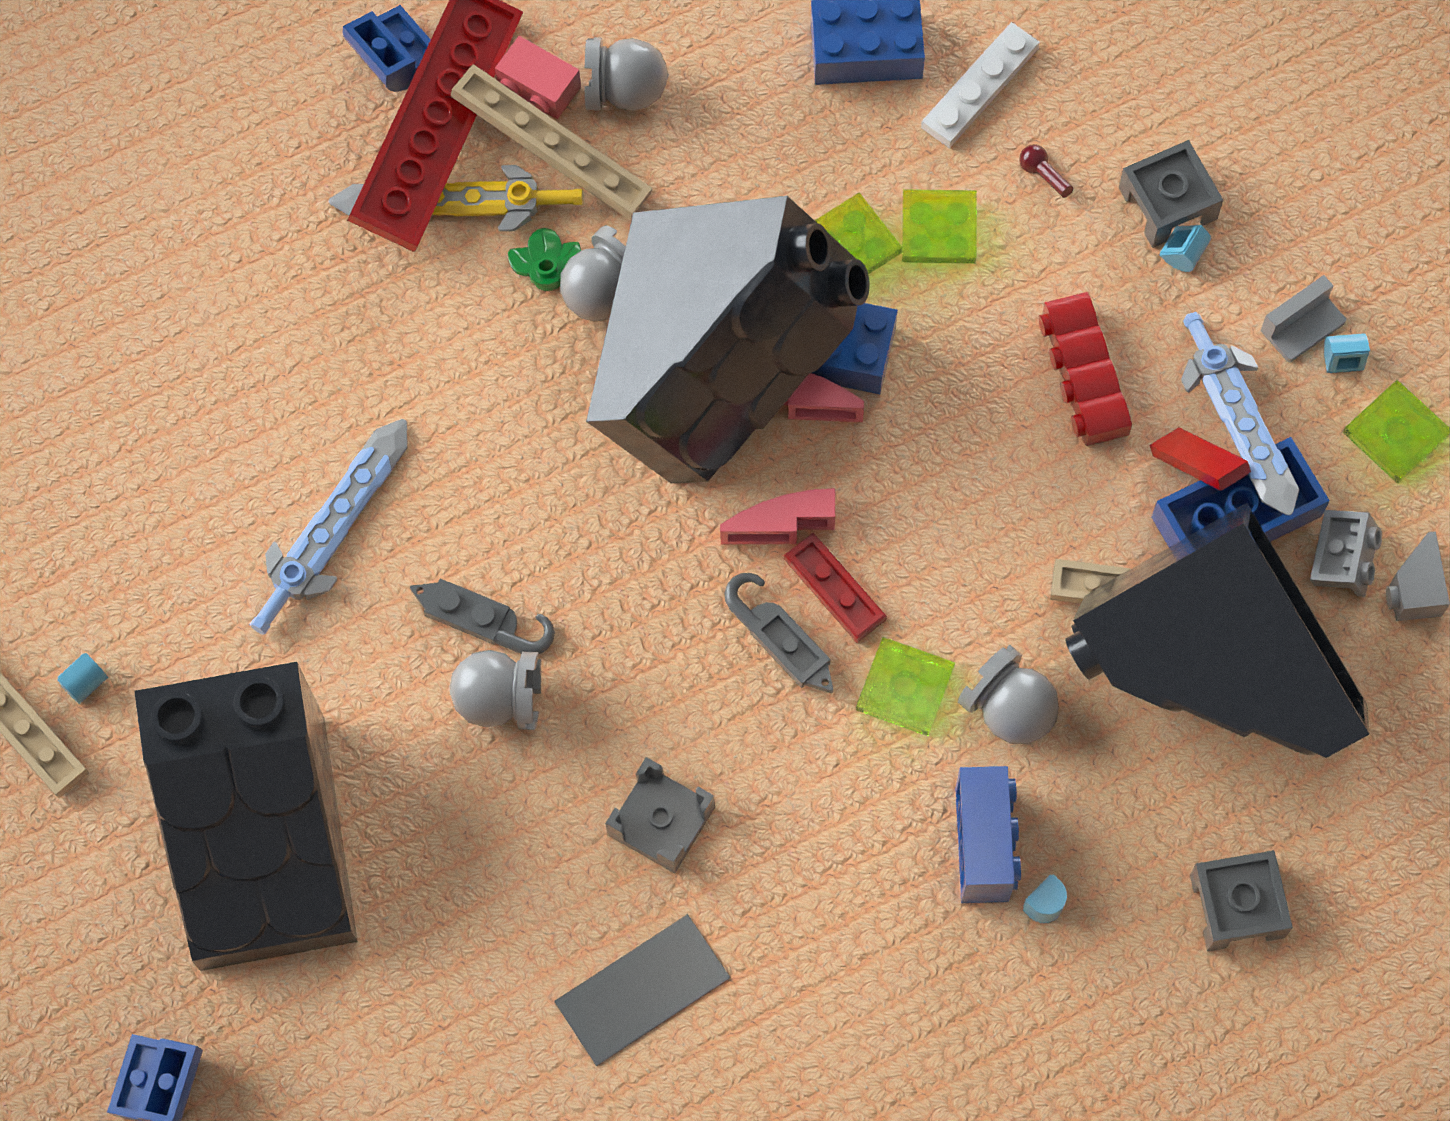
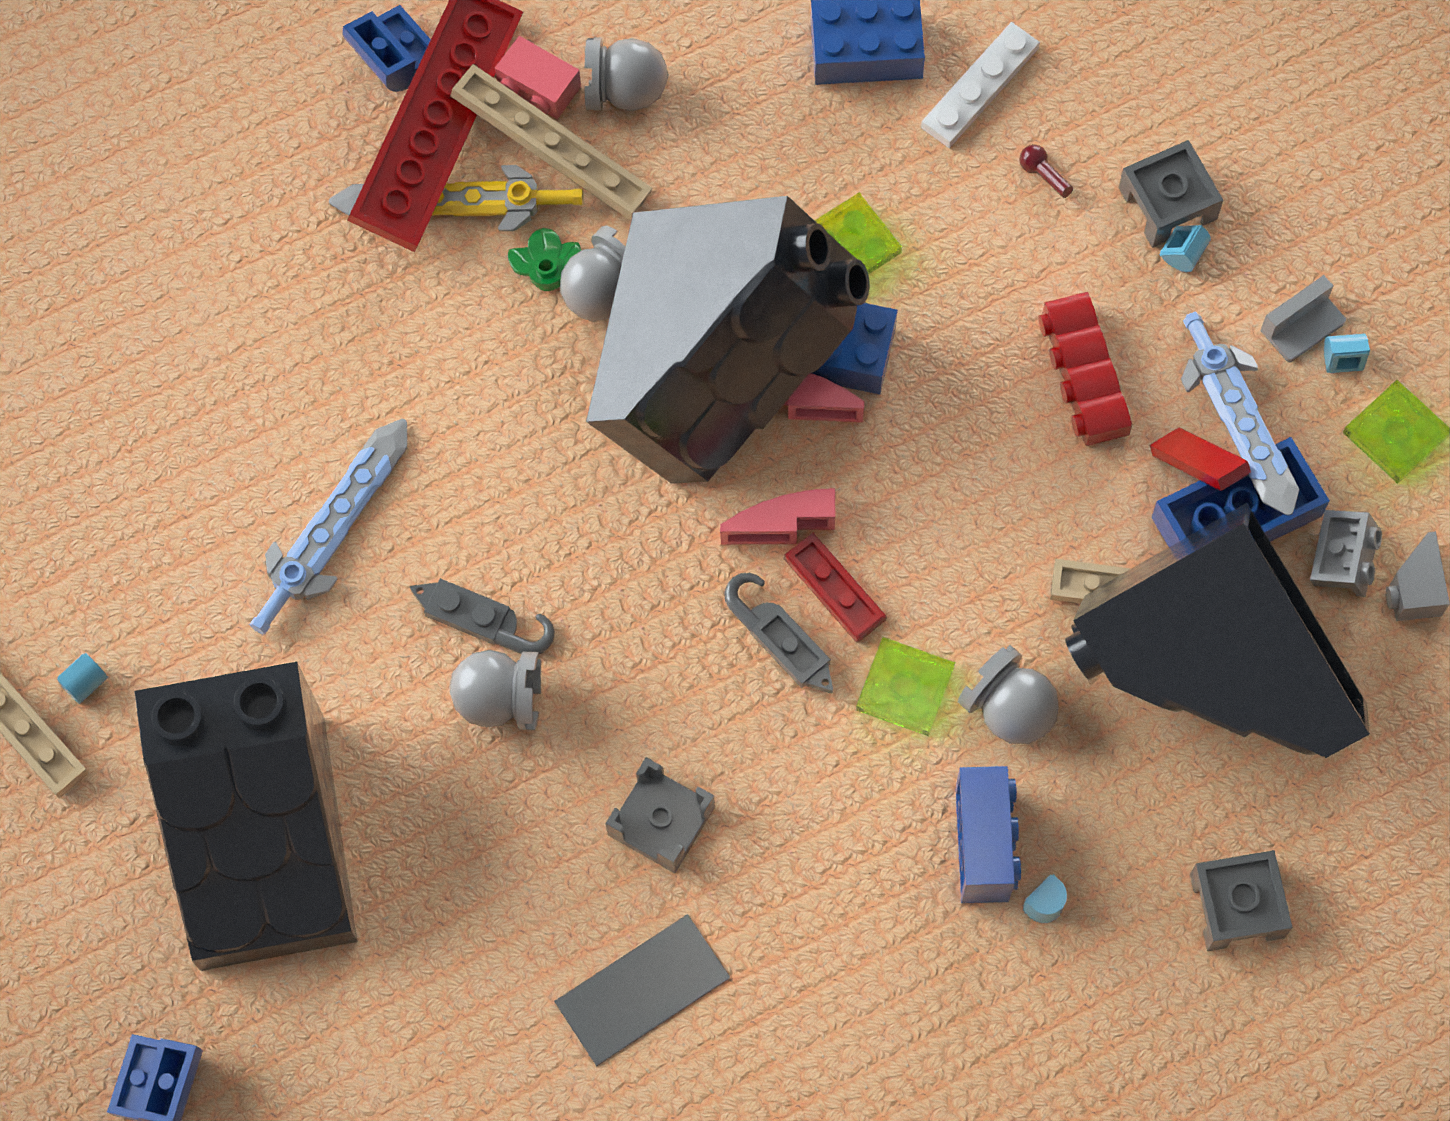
clear neon green plate [902,189,977,264] -> none

